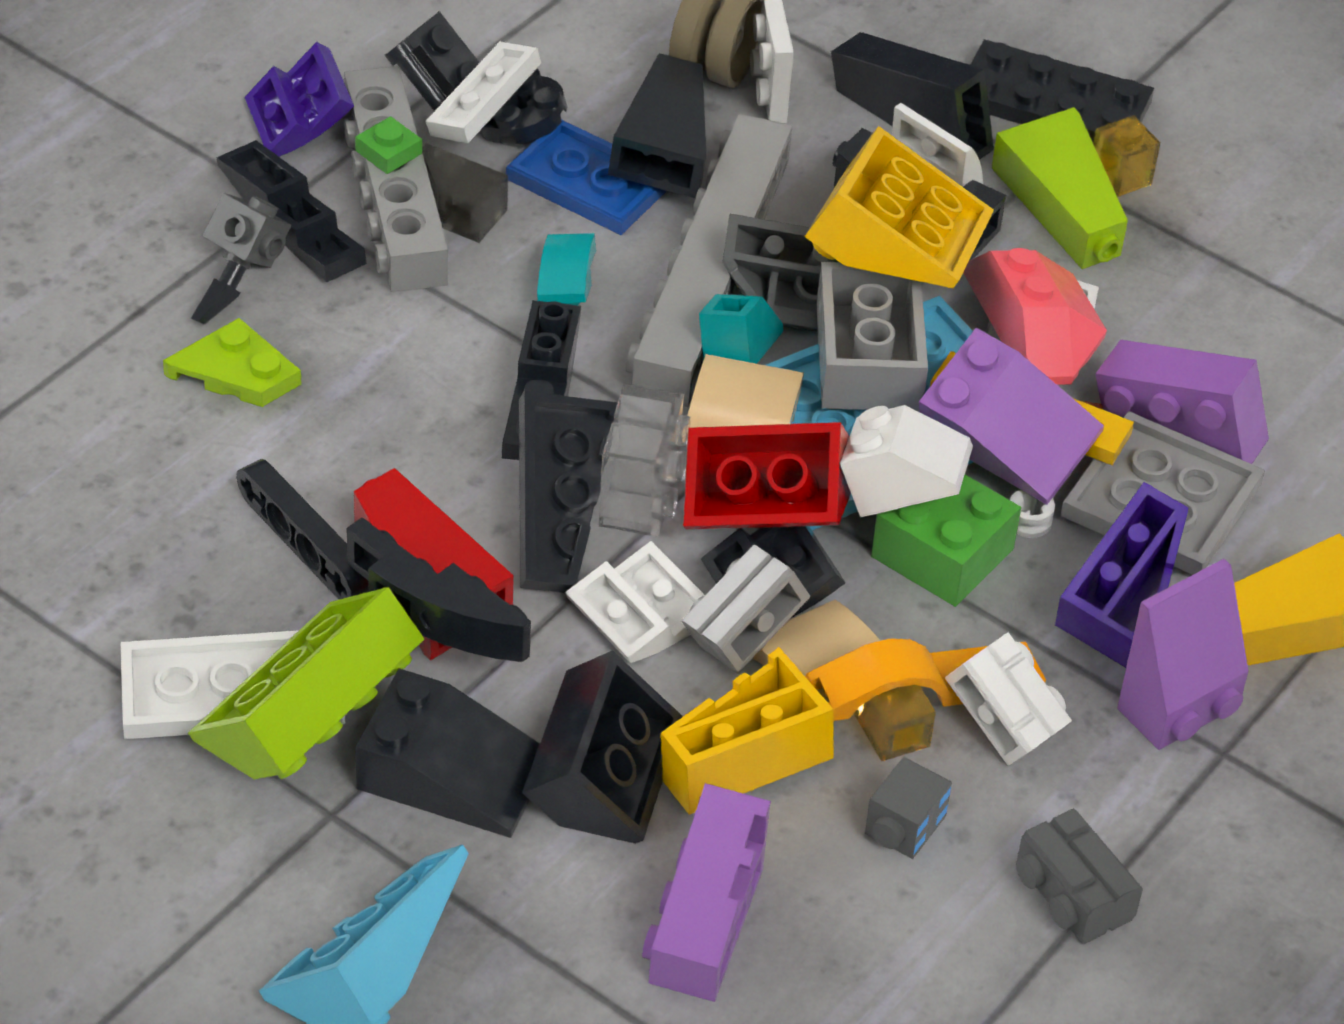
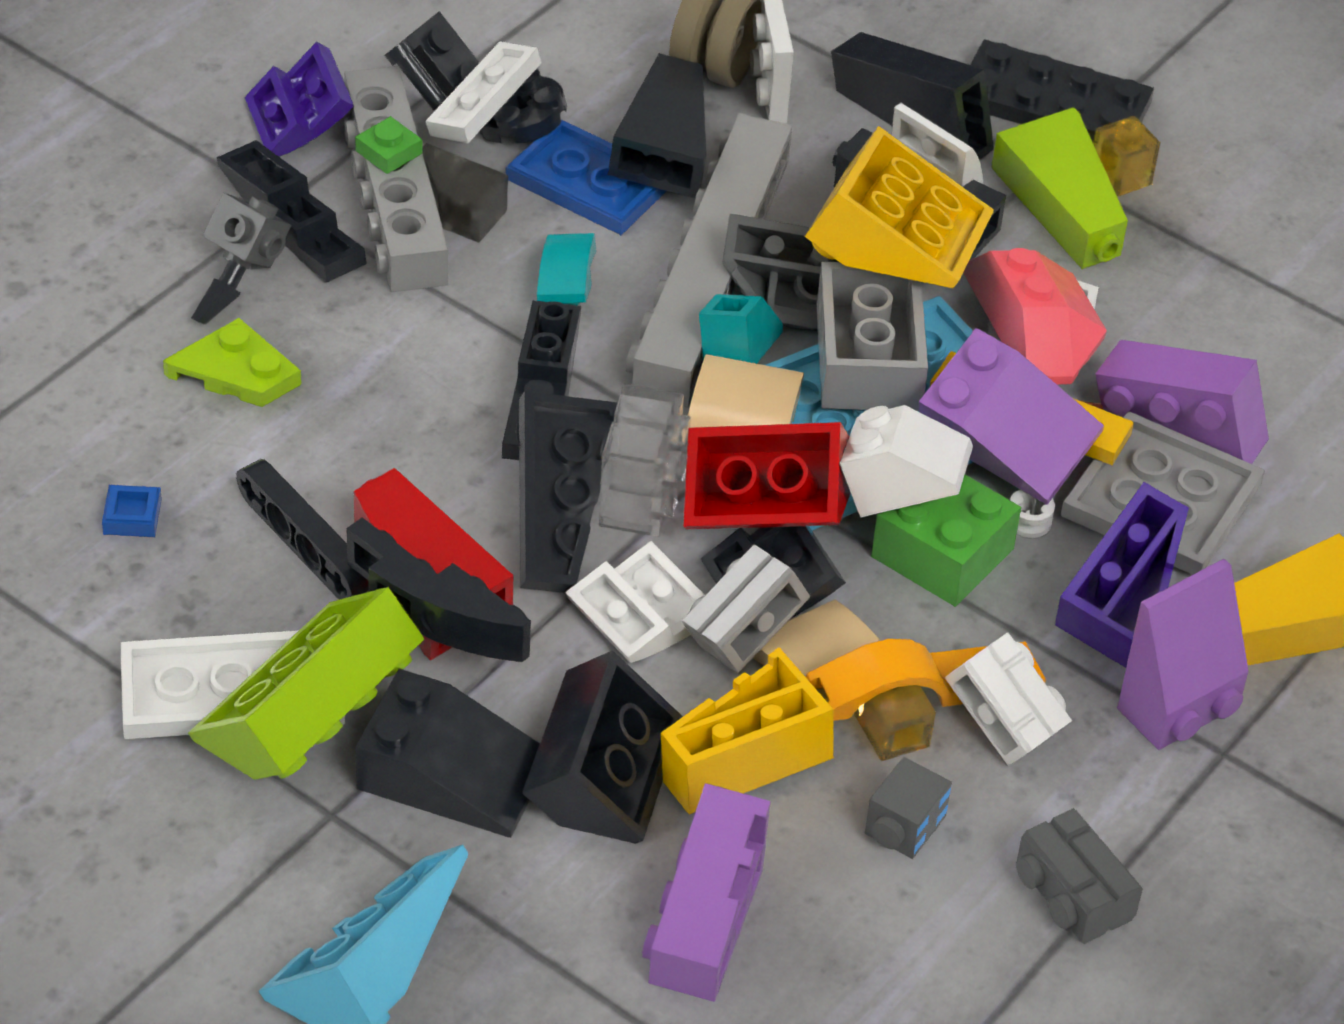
none -> blue tile [102,485,162,537]

